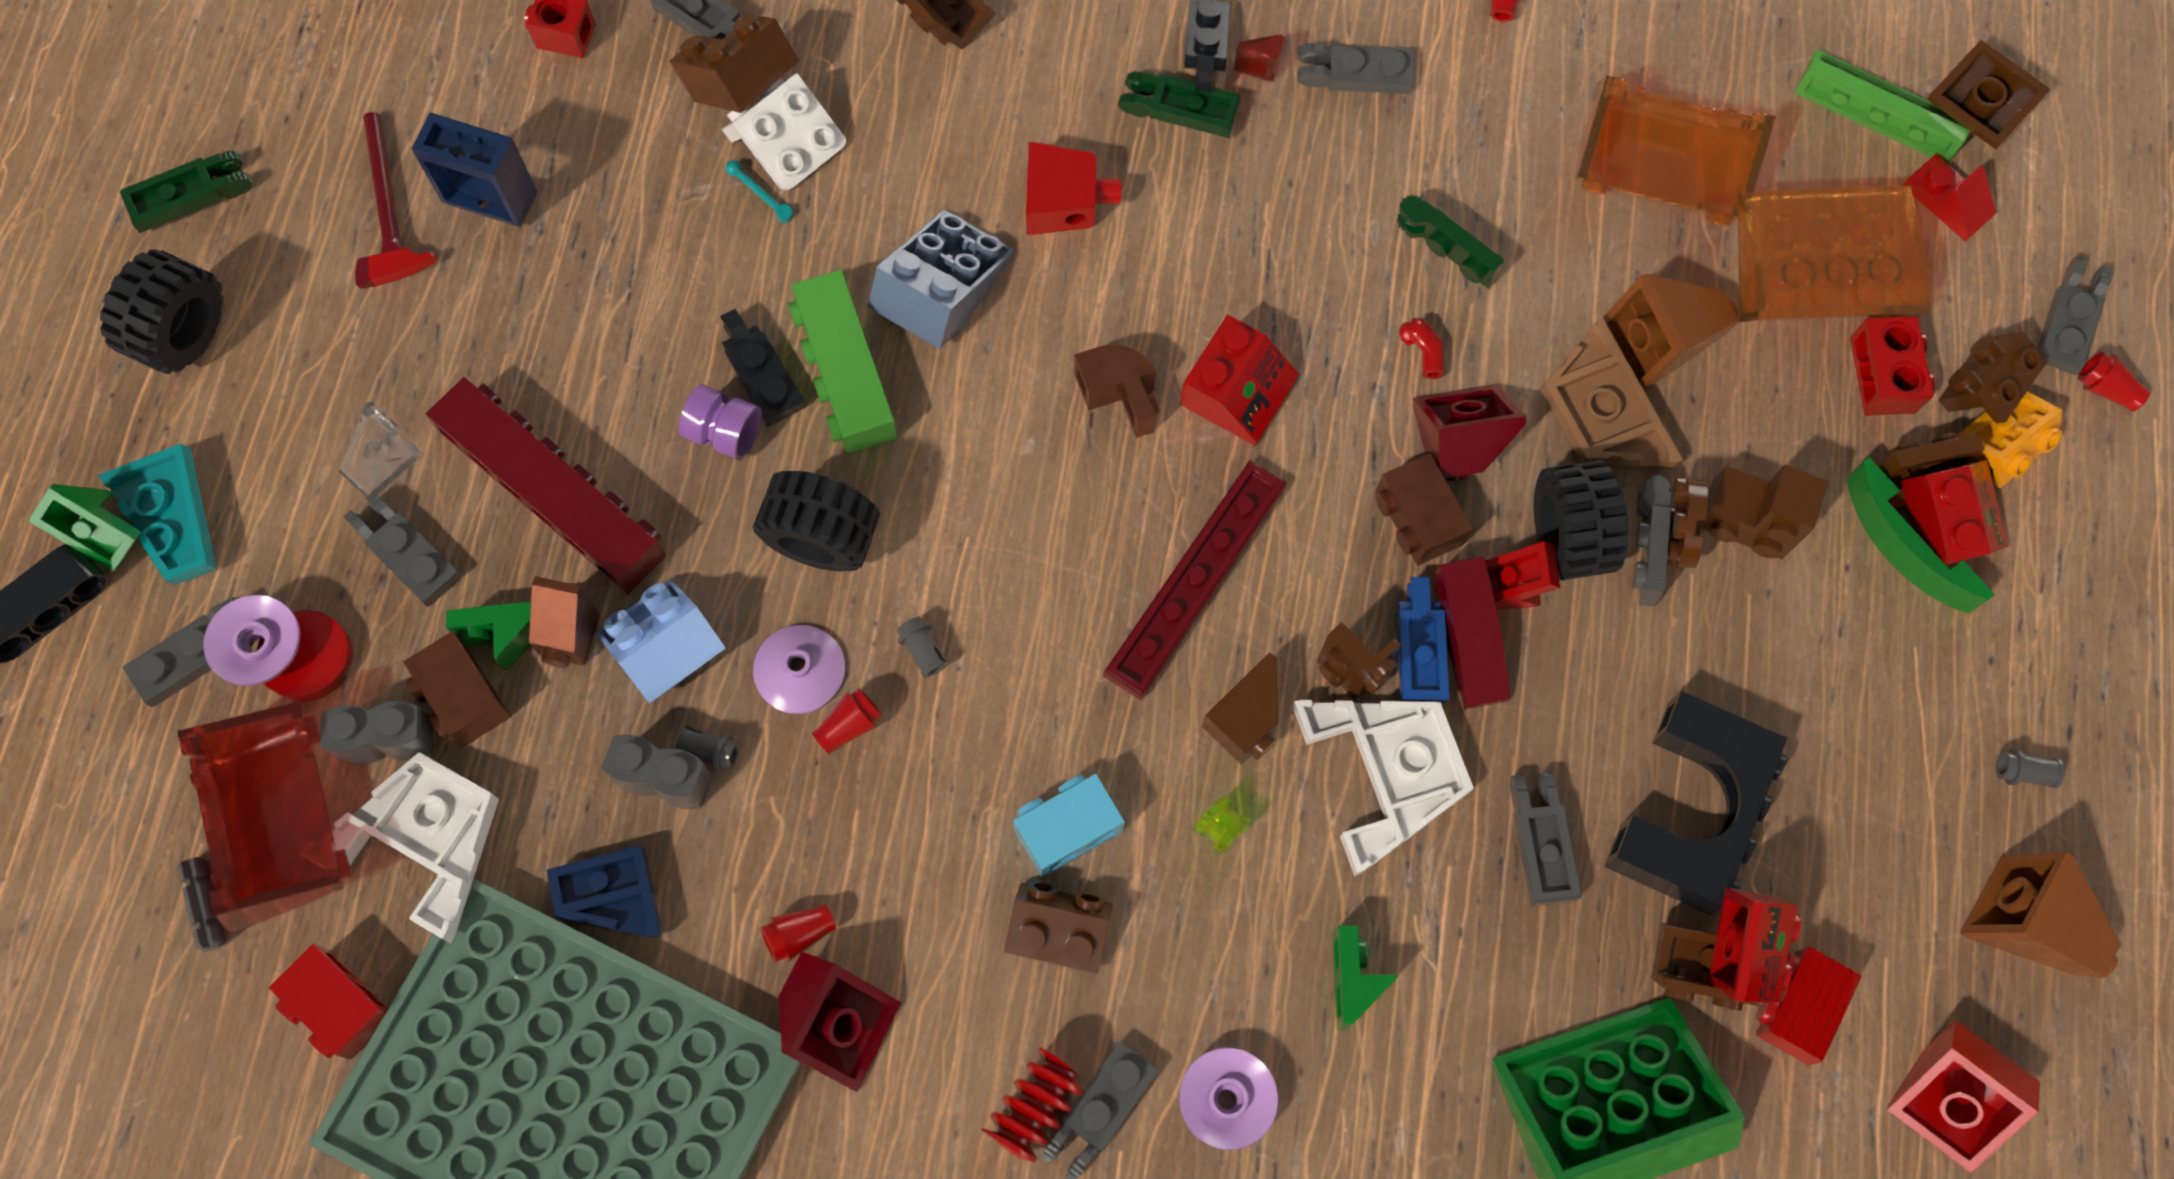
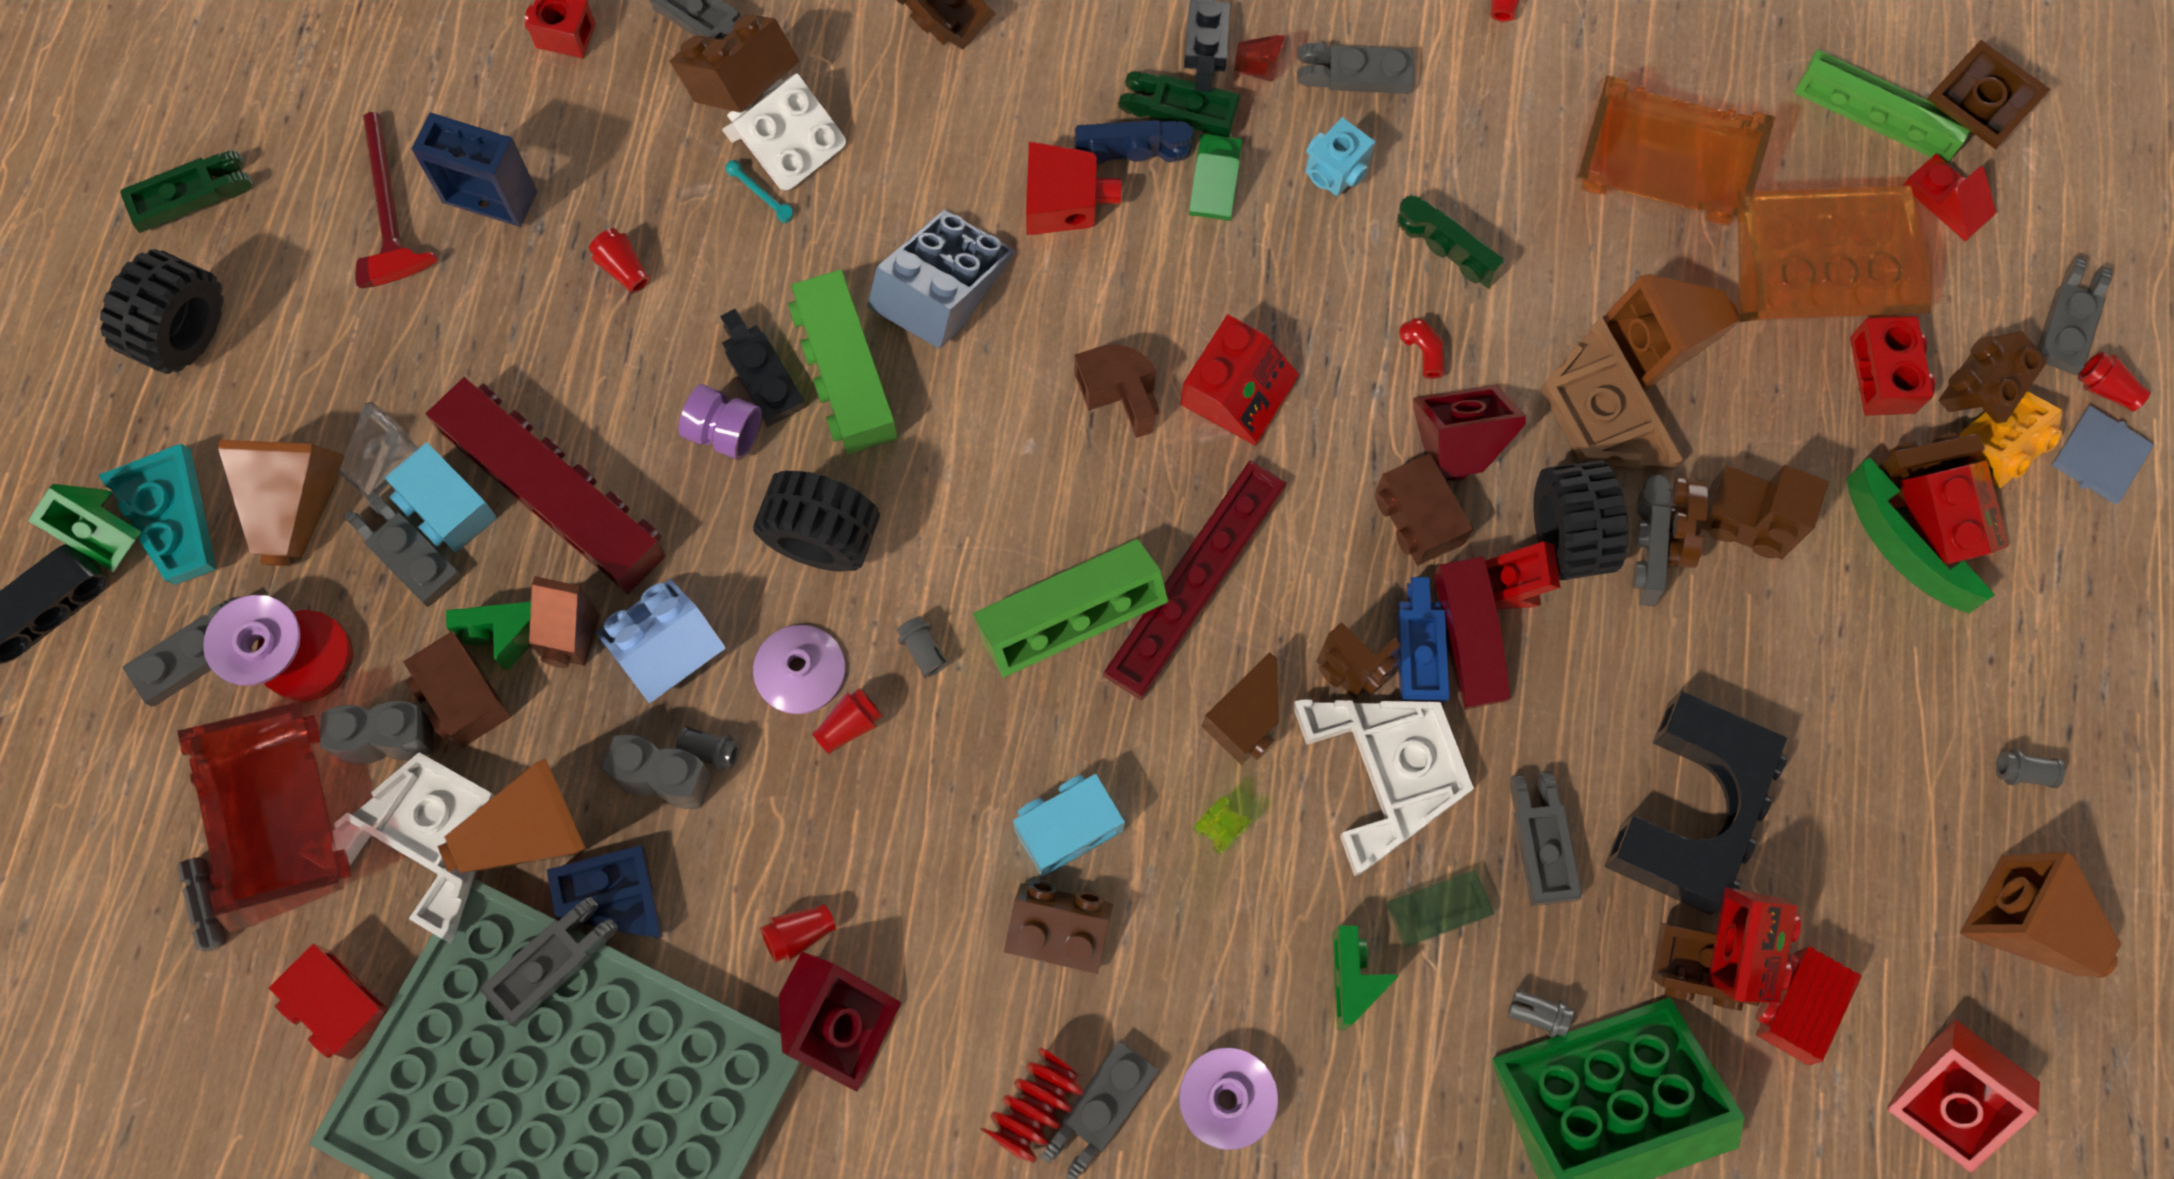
none -> slope [218,439,345,566]
none -> medium azure brick [384,442,497,554]
none -> dark orange slope [438,758,586,873]
none -> dark grey hinge [479,897,618,1027]
none -> red cone [588,228,651,294]
none -> bright green brick [972,538,1168,678]
none -> dark blue hinge [1073,120,1194,164]
none -> slope [1189,133,1242,221]
none -> medium azure brick [1305,117,1375,197]
none -> clear green tile [1386,870,1494,949]
none -> dark grey pin [1507,988,1573,1038]
none -> sand blue piece [2051,405,2154,505]

